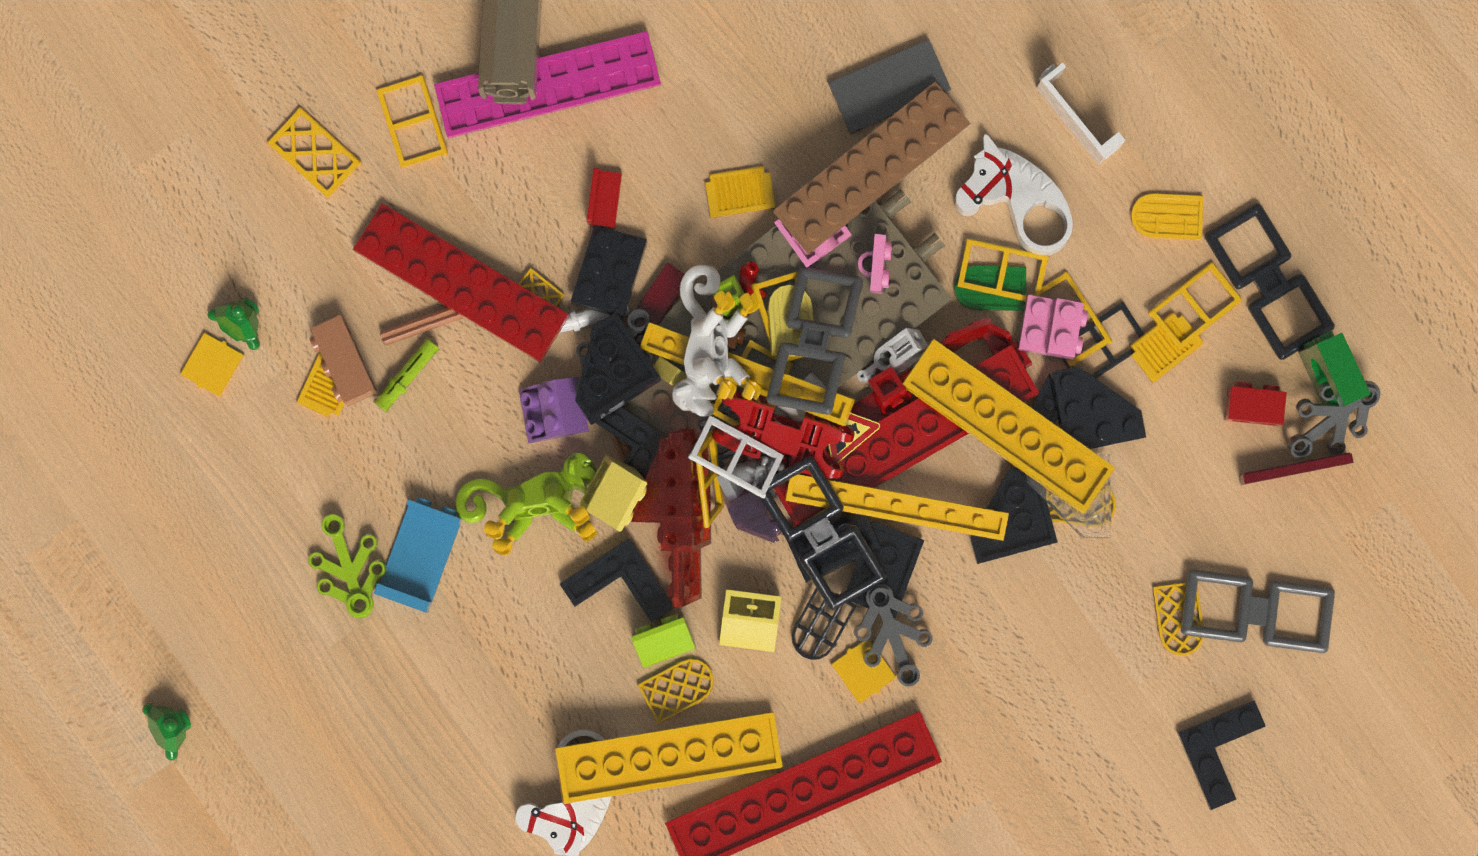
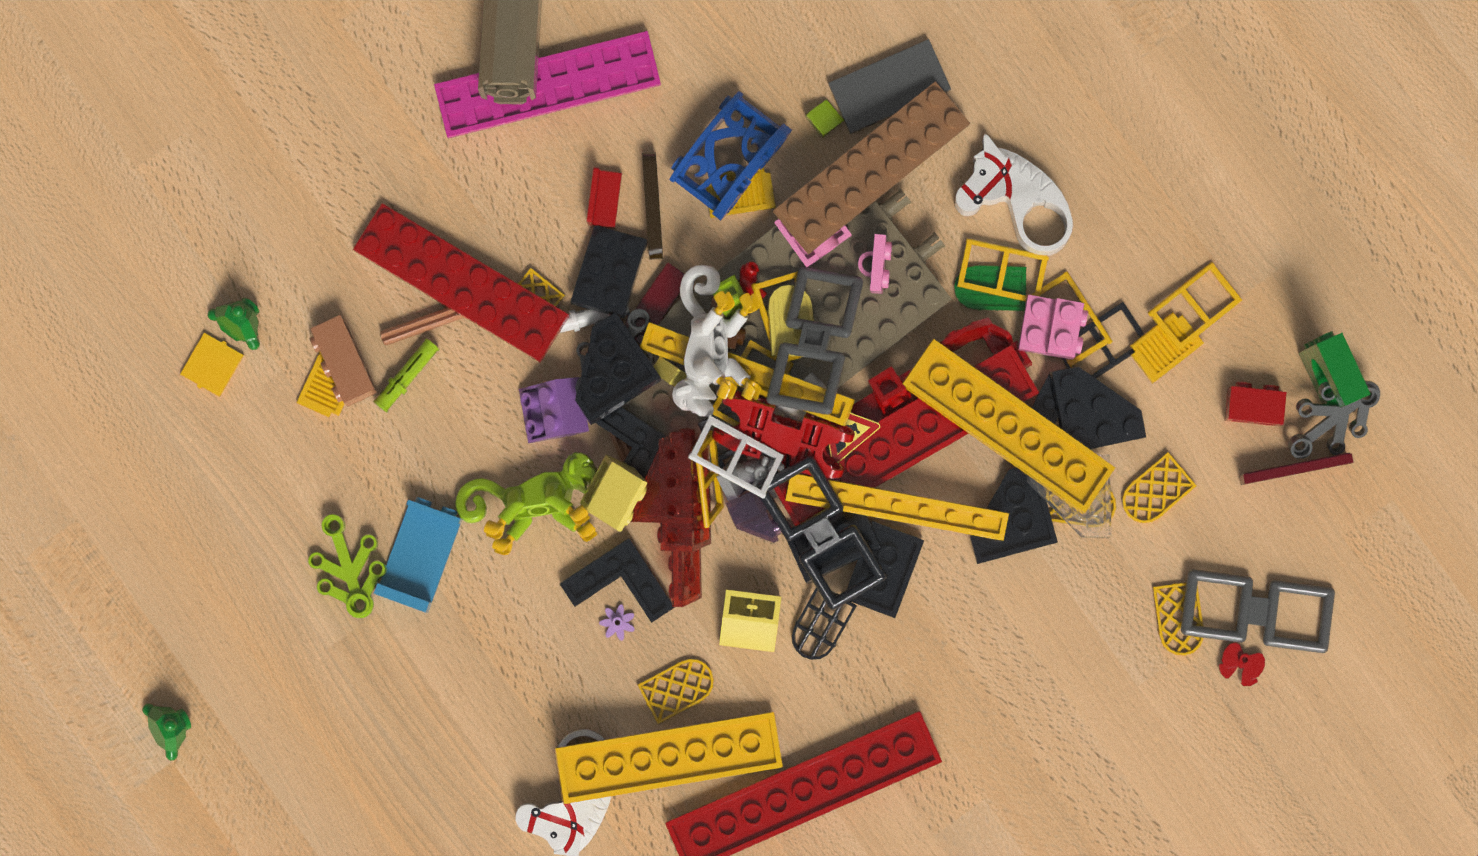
yellow window [267,107,362,199] -> none
yellow window [376,75,448,169] -> none
lime slope [631,614,696,668] -> none
yellow piece [831,639,896,704] -> none
dark grey plant [854,583,933,687] -> none
white piece [856,328,928,383] -> none
white panel [1036,63,1126,165] -> none
yellow window [1131,193,1204,240] -> none
black plate [1177,700,1266,810] -> none
black bar [1205,203,1335,360] -> none
none -> lavender plant [599,604,635,641]
none -> dark brown beam [642,152,663,260]
none -> blue fence [669,91,792,221]
none -> lime slope [805,99,844,138]
none -> yellow window [1122,452,1197,523]
none -> red piece [1218,642,1265,686]

